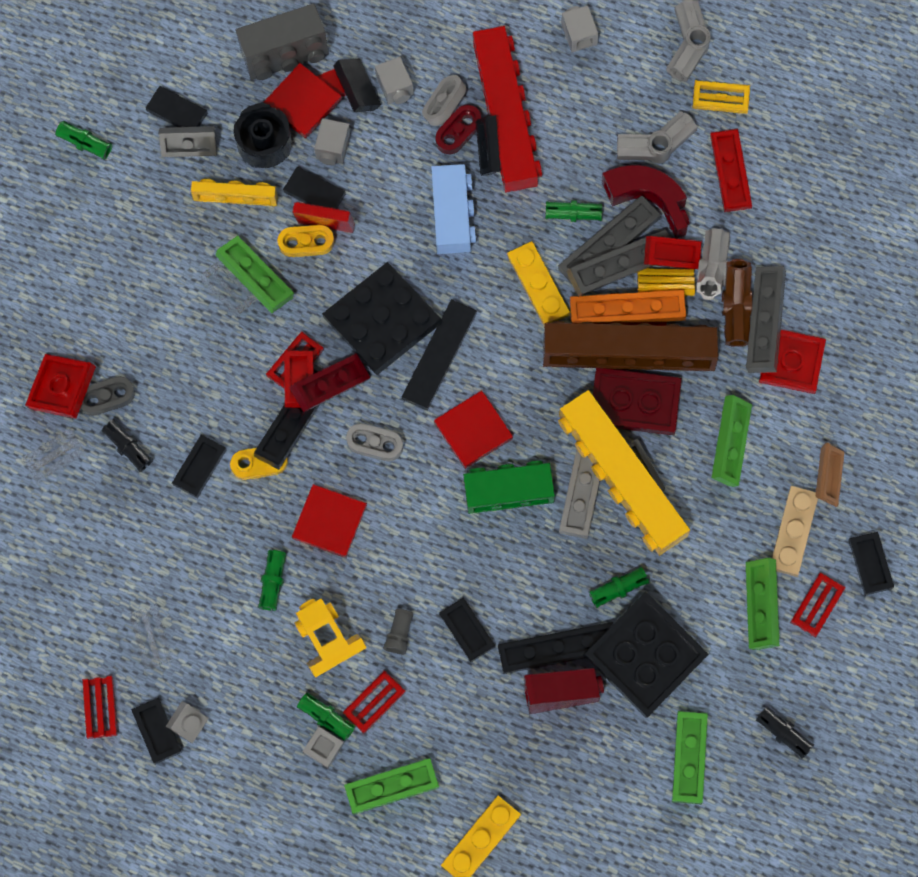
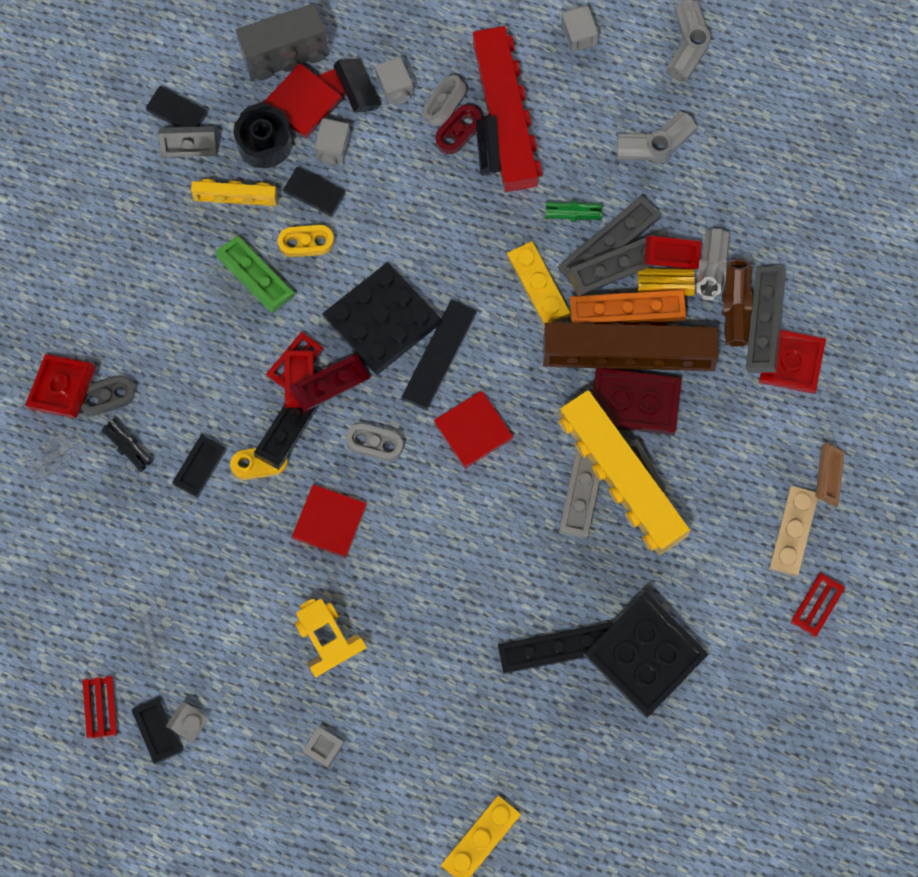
green pin [55,121,113,160] -> none
green pin [258,550,286,611] -> none
red tile [292,202,355,233] -> none
green pin [297,692,356,742] -> none
red tile [343,670,406,734] -> none
bright green plate [344,758,439,815] -> none
dark grey pin [383,609,414,655] -> none
light blue brick [431,164,476,254] -> none
black tile [439,597,495,663] -> none
green brick [463,461,555,514] -> none
dark red slope [524,668,604,715] -> none
green pin [588,566,649,608] -> none
dark red arch [602,165,690,239] -> none
bright green plate [672,711,708,805] -> none
yellow tile [692,80,750,114] -> none
red tile [710,129,752,212] -> none
bright green plate [711,395,752,487] -> none
bright green plate [745,558,780,650] -> none
black pin [756,706,815,759] -> none
black tile [848,532,894,596] -> none

